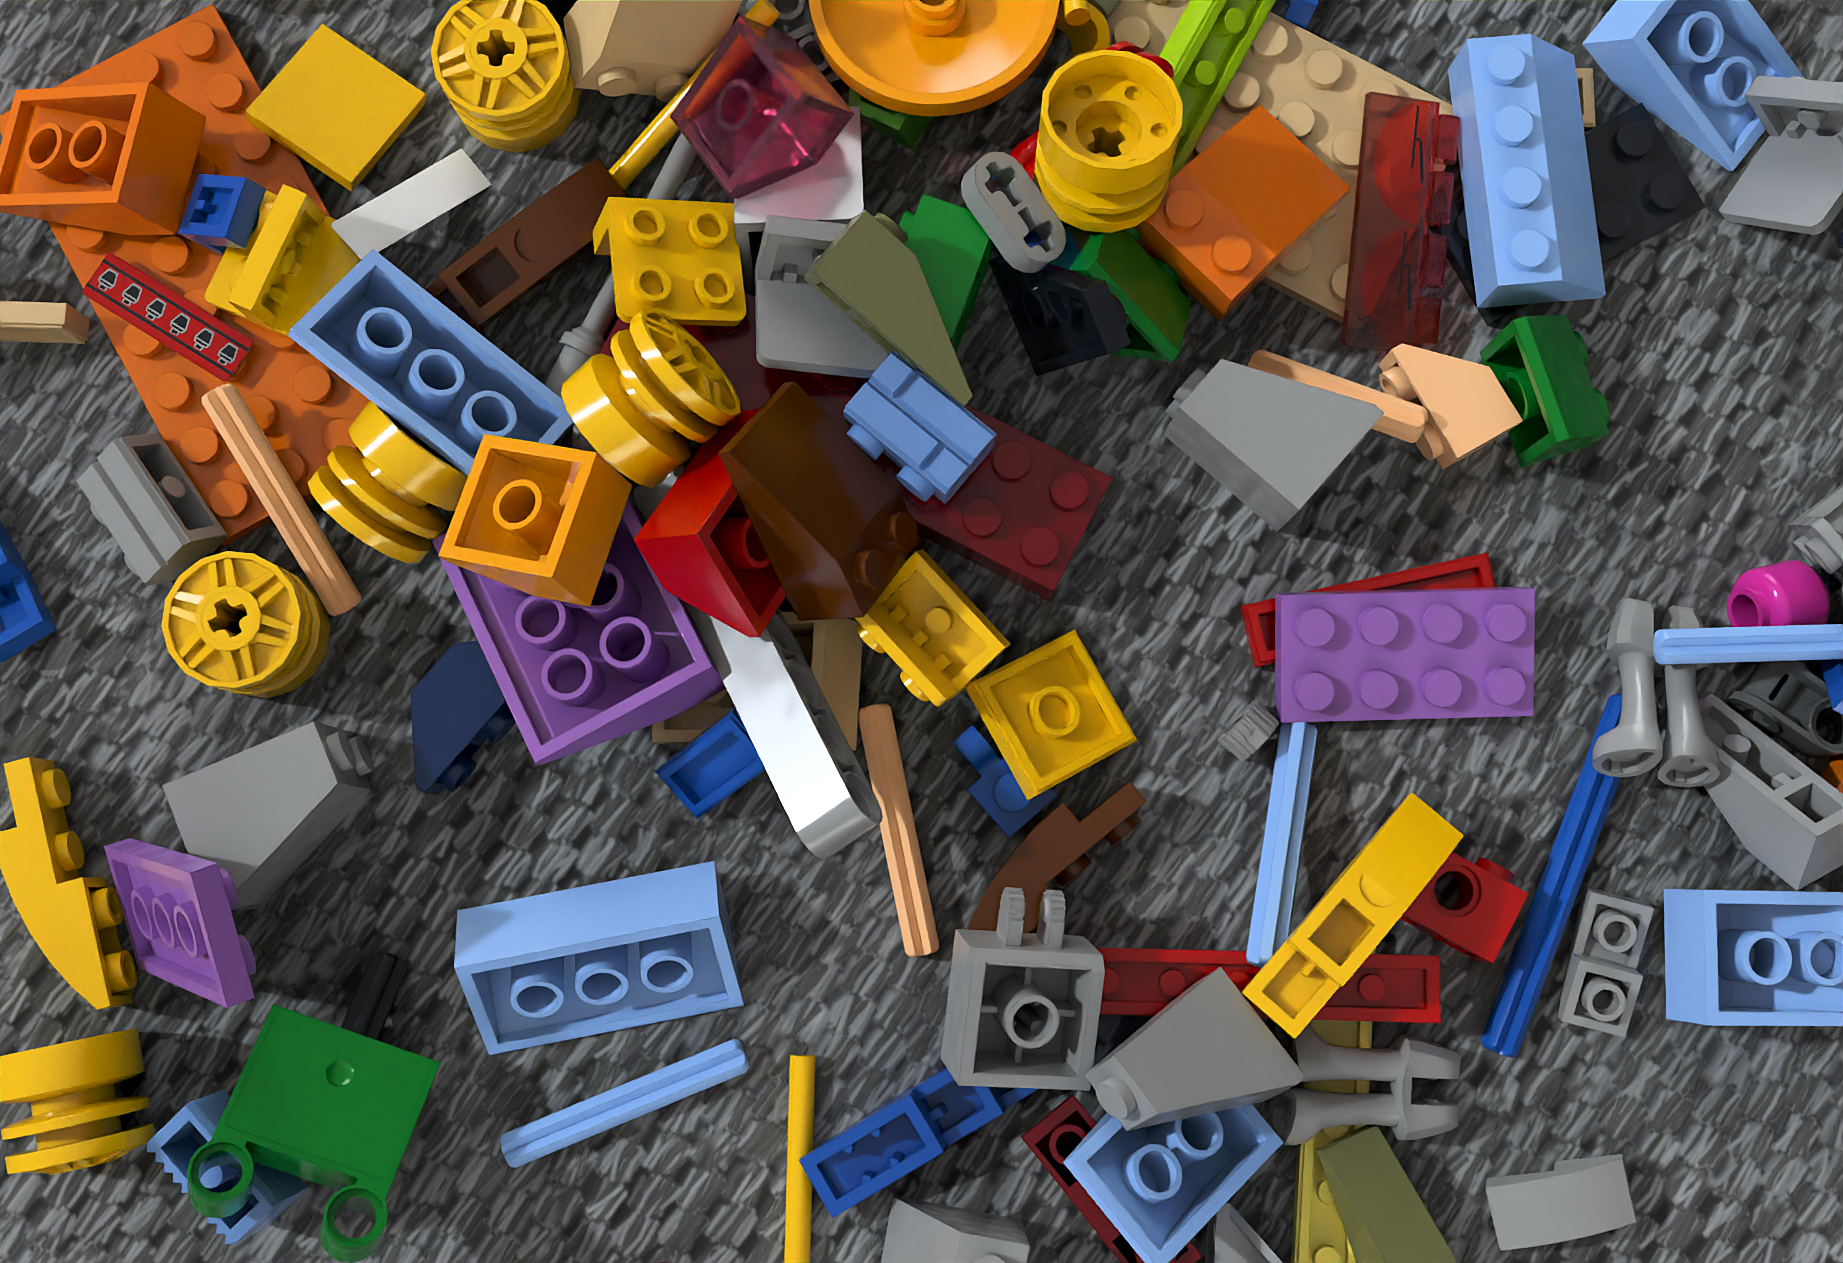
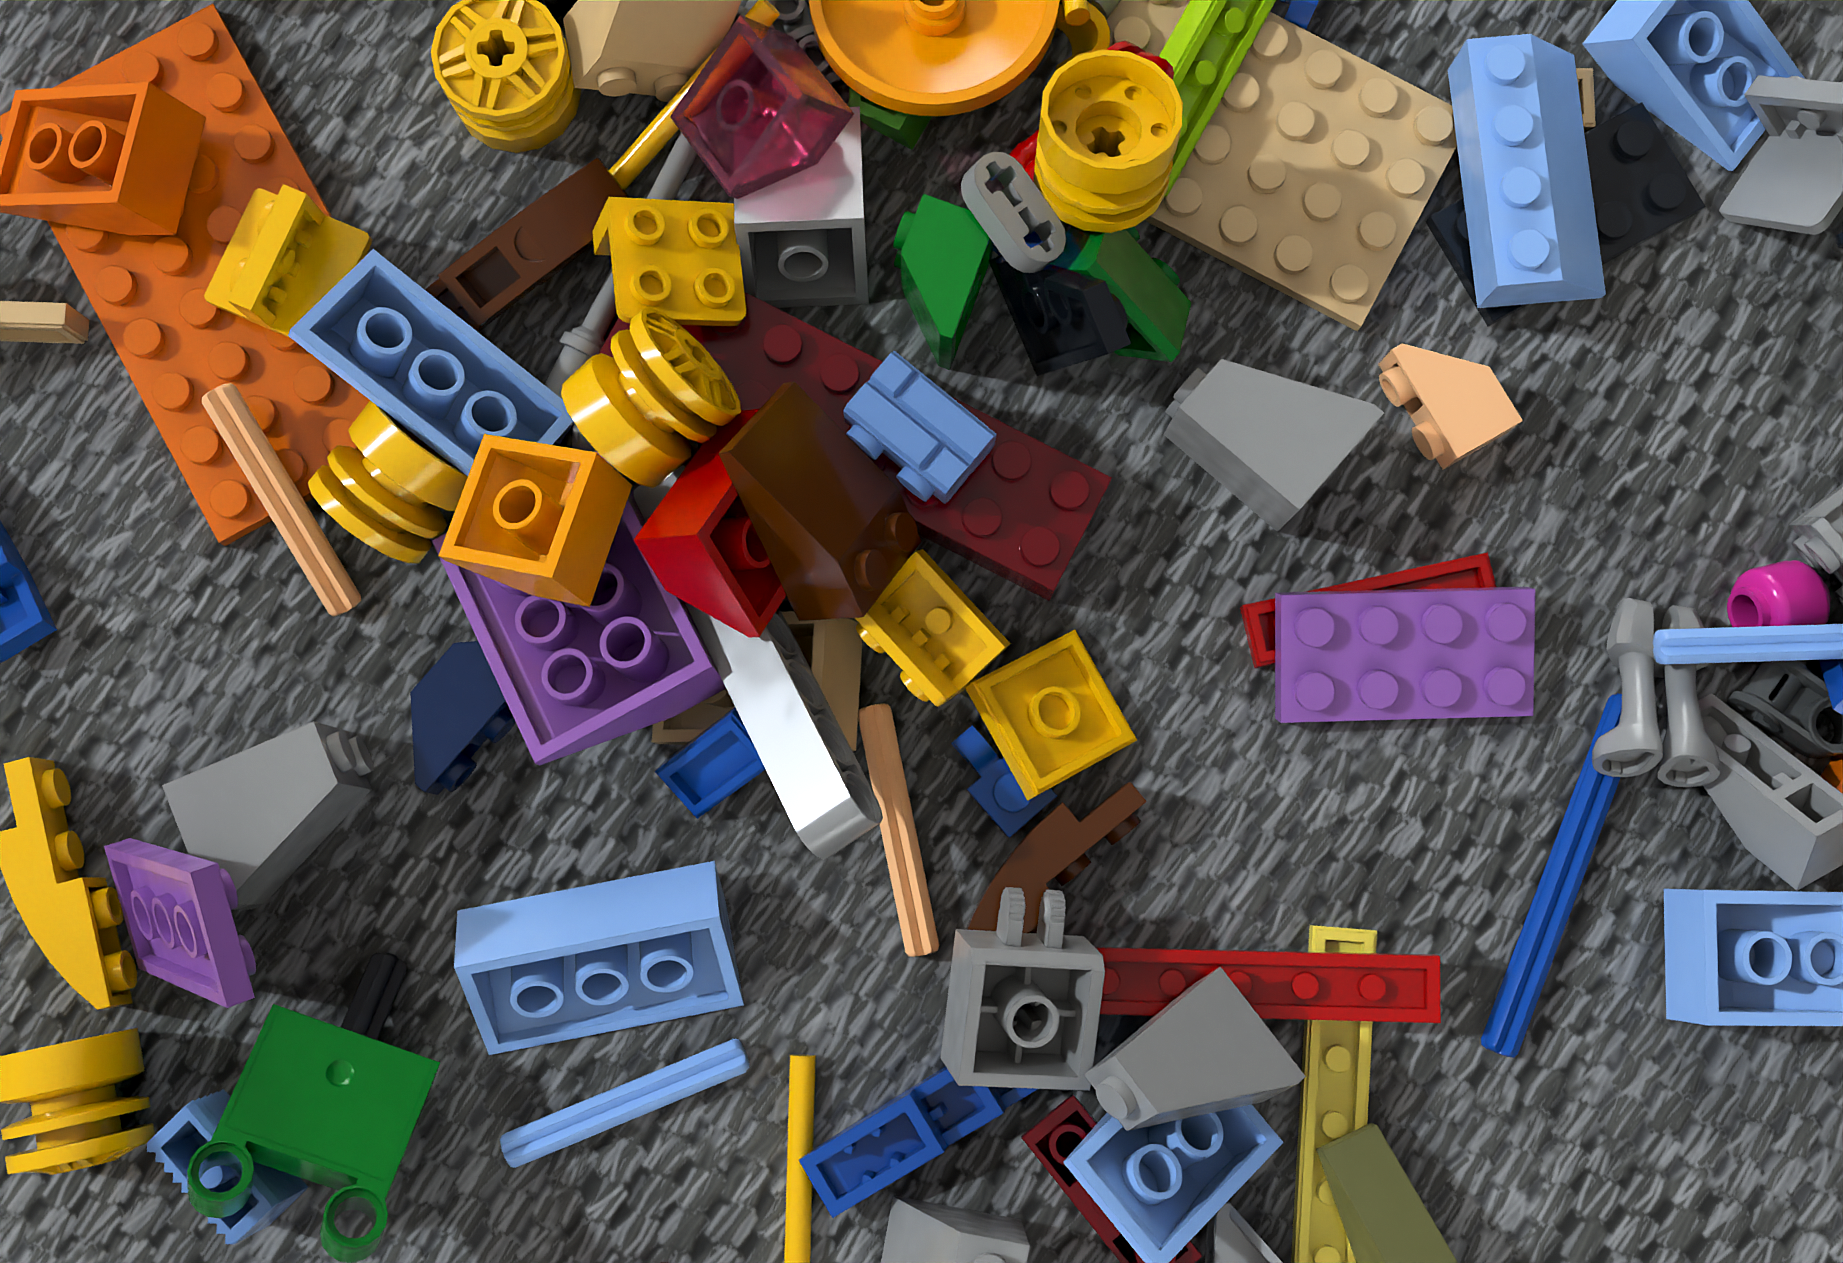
light grey brick [76,432,229,586] -> none
red sticker [82,253,253,382] -> none
yellow wheel [161,551,330,698] -> none
blue bracket [178,174,266,256] -> none
yellow tile [246,24,426,192] -> none
white sticker [331,148,492,259] -> none
light grey bracket [755,214,888,379] -> none
olive slope [803,210,972,406] -> none
orange slope [1135,104,1351,322] -> none
light grey axle [1217,699,1279,761] -> none
yellow slope [1241,792,1464,1039] -> none
light blue axle [1246,722,1318,968] -> none
light nougat axle [1247,349,1428,443] -> none
light grey piece [1269,1023,1461,1146] -> none
clear red windscreen [1341,92,1460,352] -> none
red brick [1399,848,1529,963] -> none
green slope [1479,315,1610,468] -> none
light grey slope [1485,1154,1637,1251] -> none
light grey slope [1558,886,1654,1038] -> none

